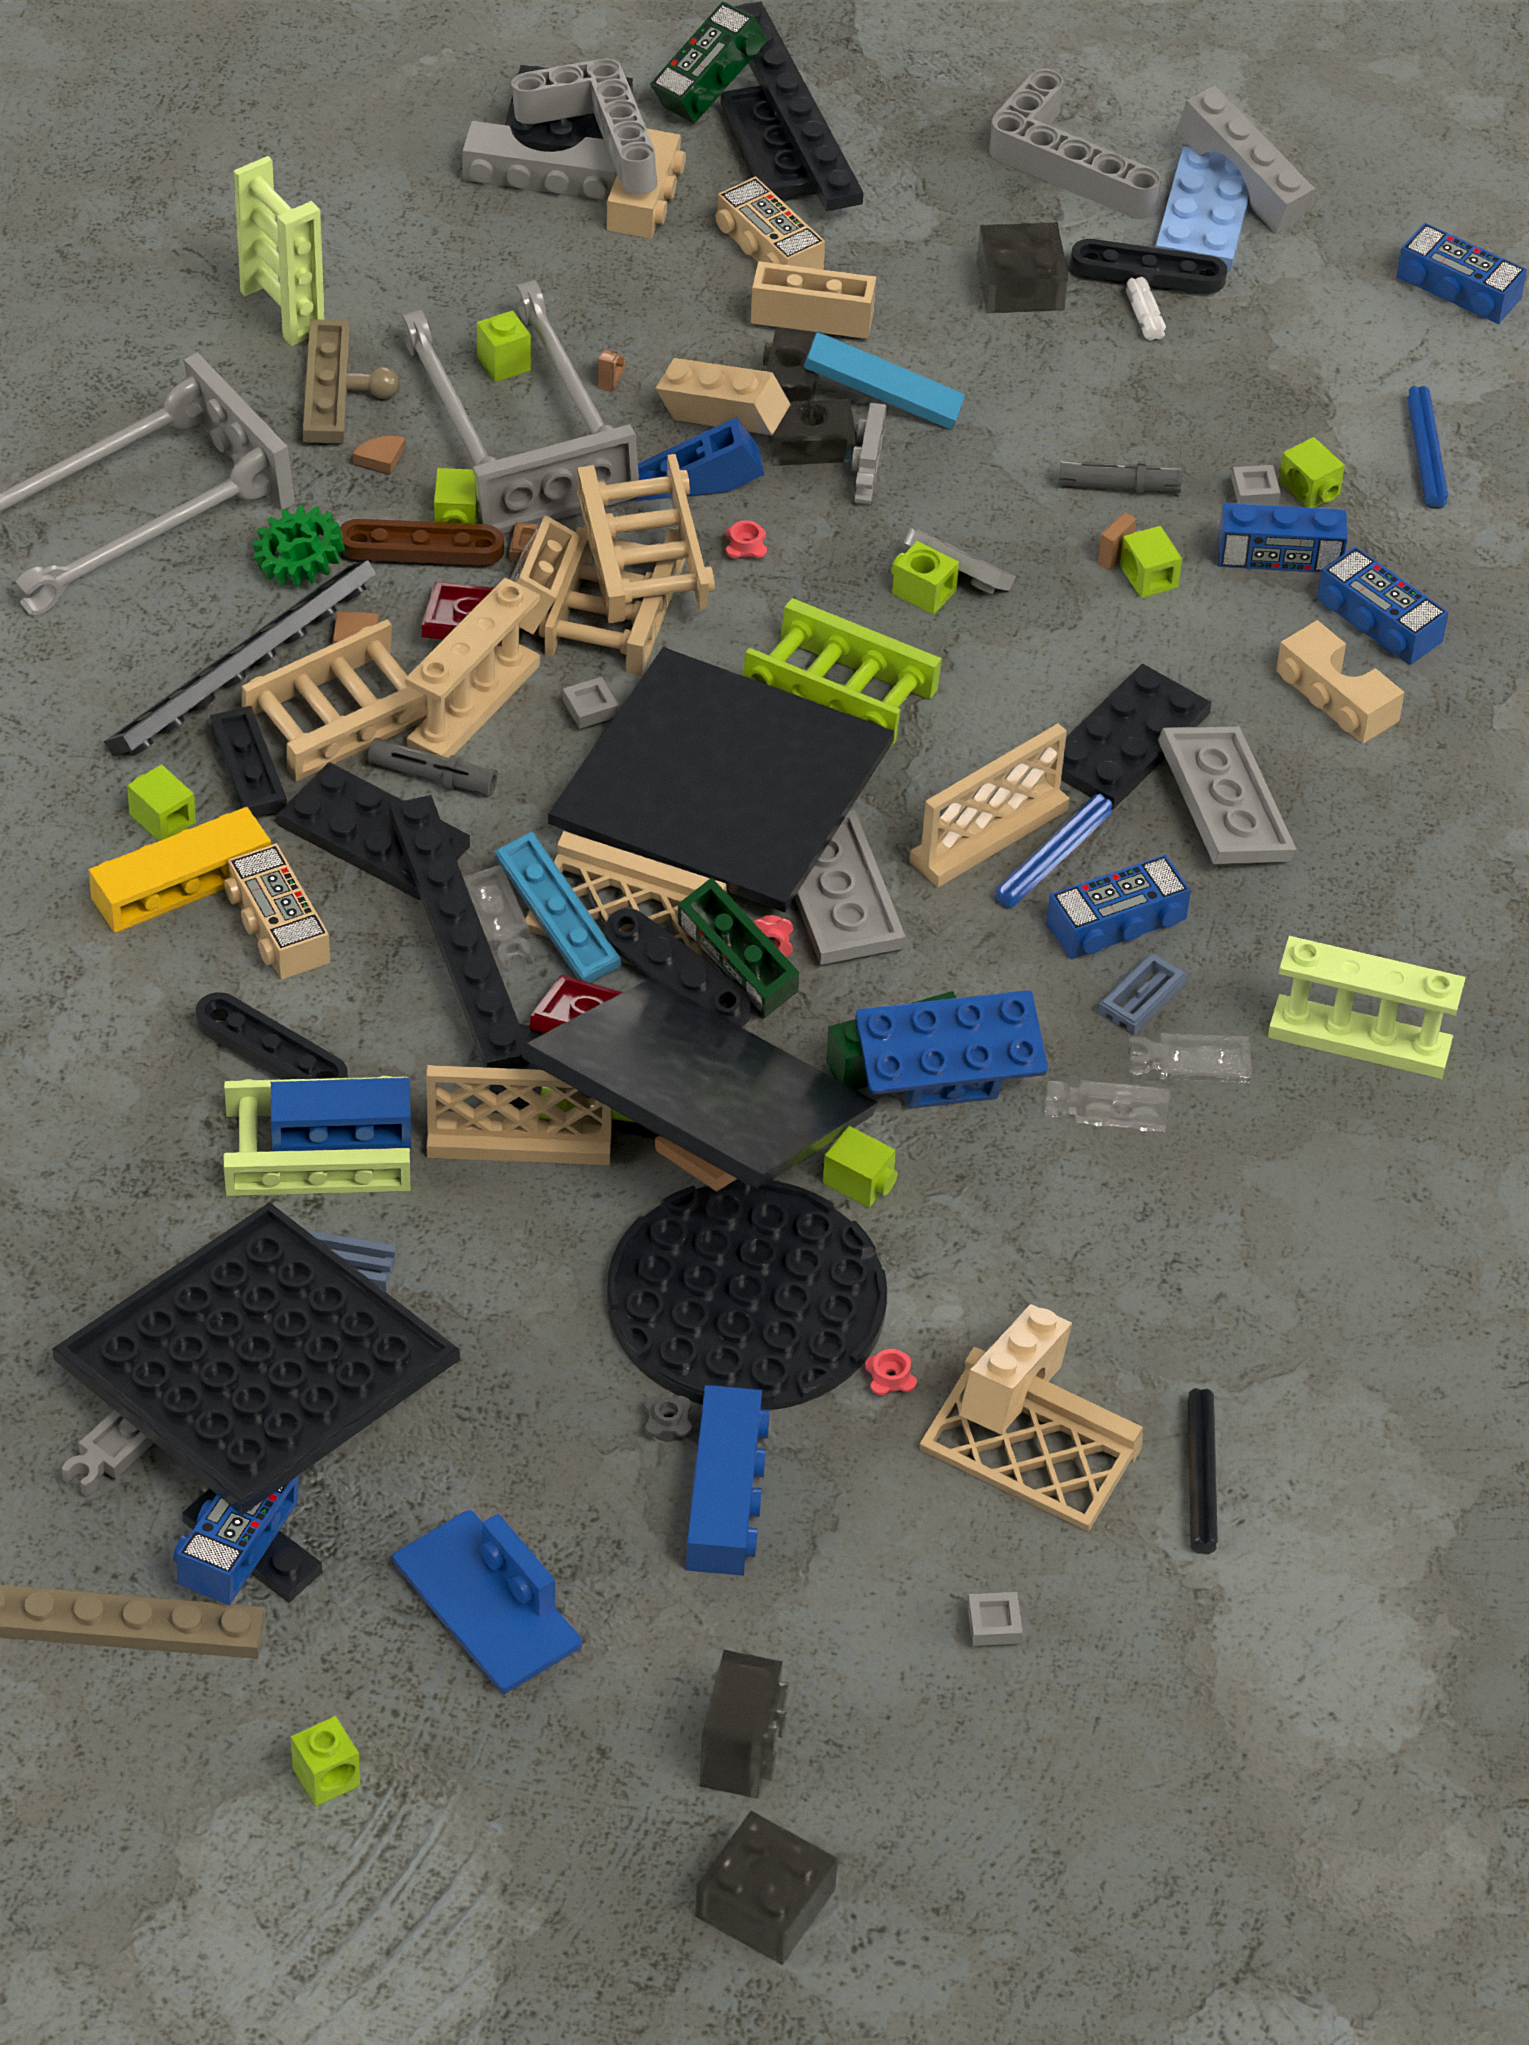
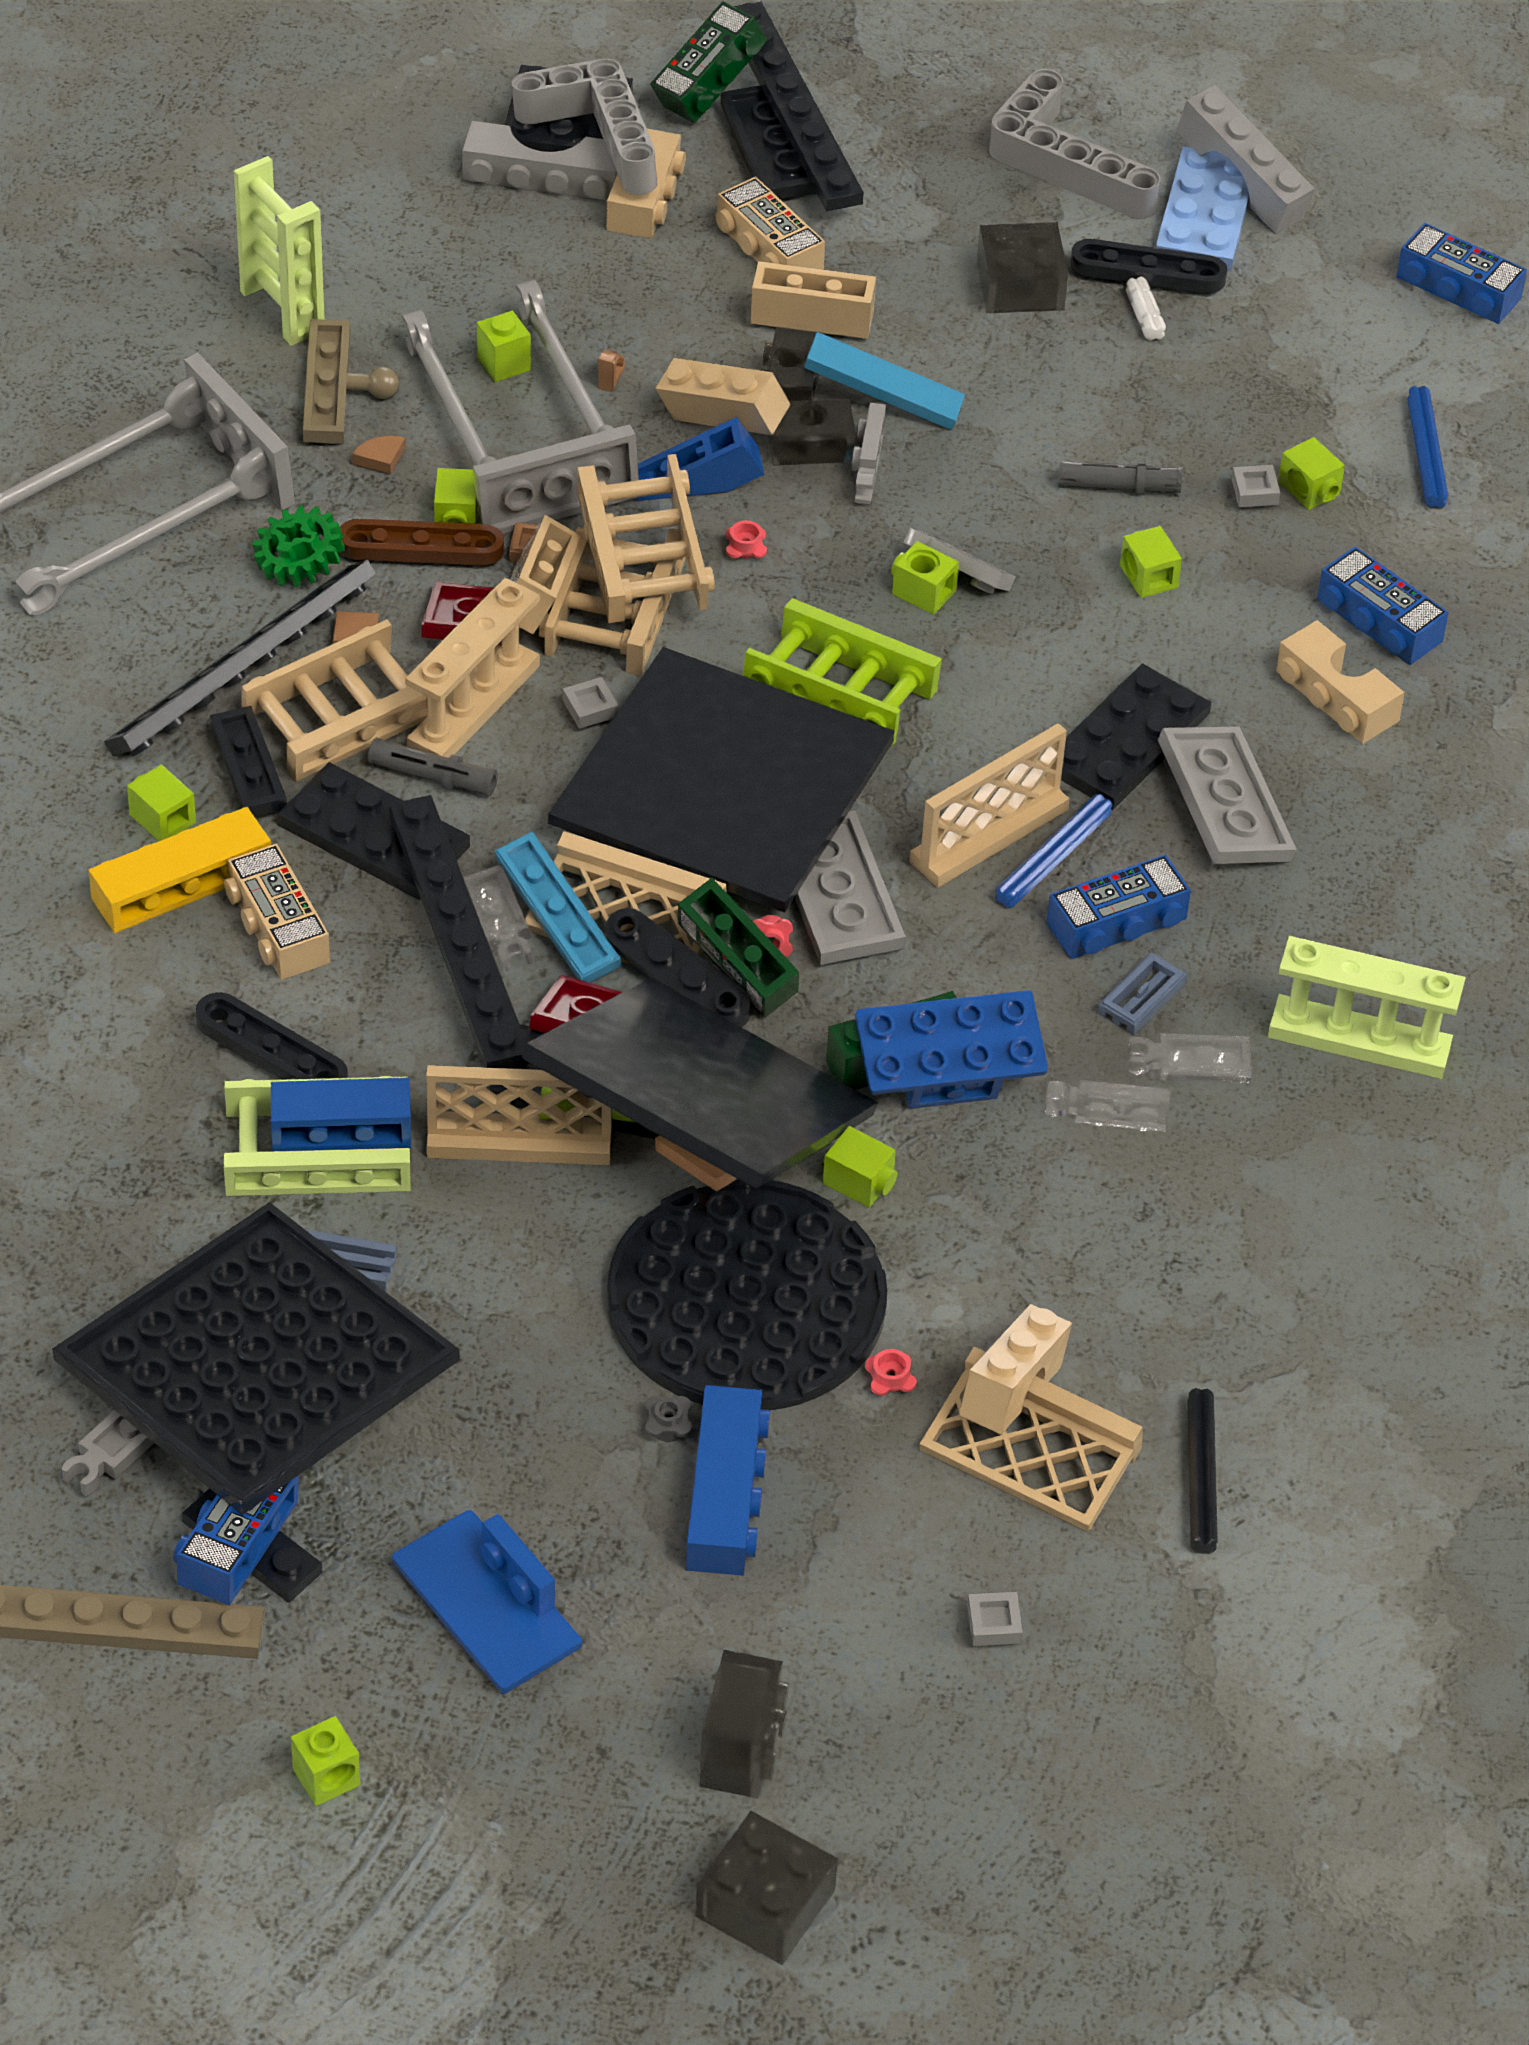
medium nougat tile [1098,512,1137,570] -> none
blue brick [1218,503,1347,573] -> none

